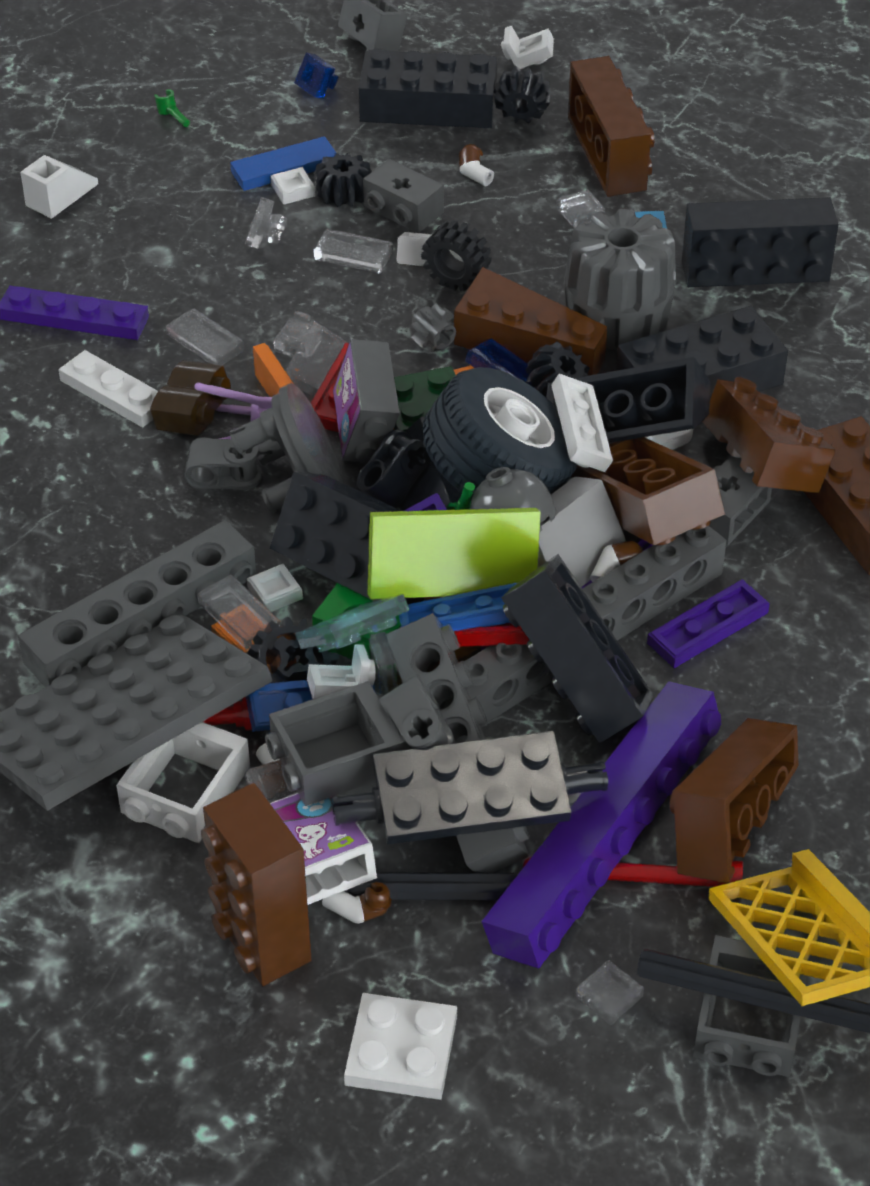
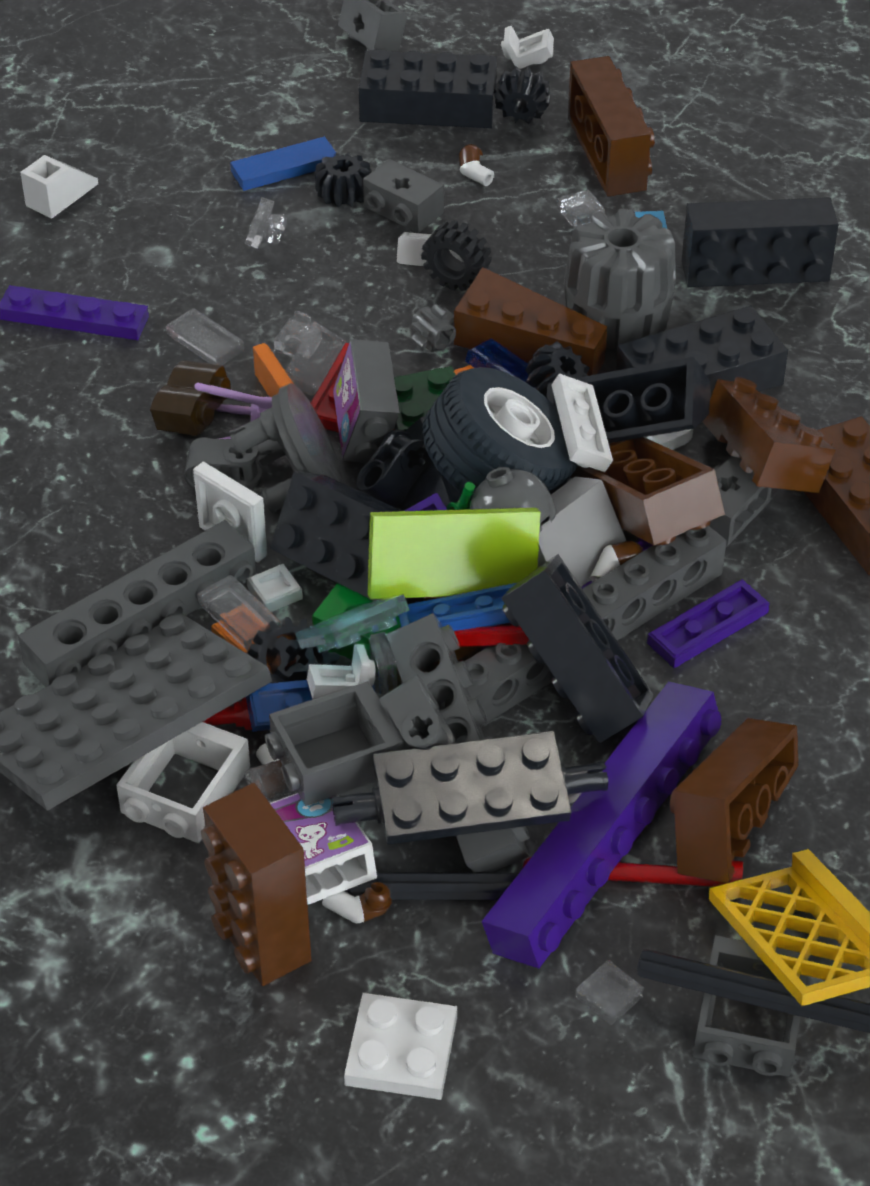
white plate [58,350,158,428] -> none
green hand [154,89,190,127] -> none
white tile [271,167,315,205] -> none
clear blue tile [294,53,339,98] -> none
clear tile [314,229,393,274] -> none
none -> white tile [193,461,268,563]

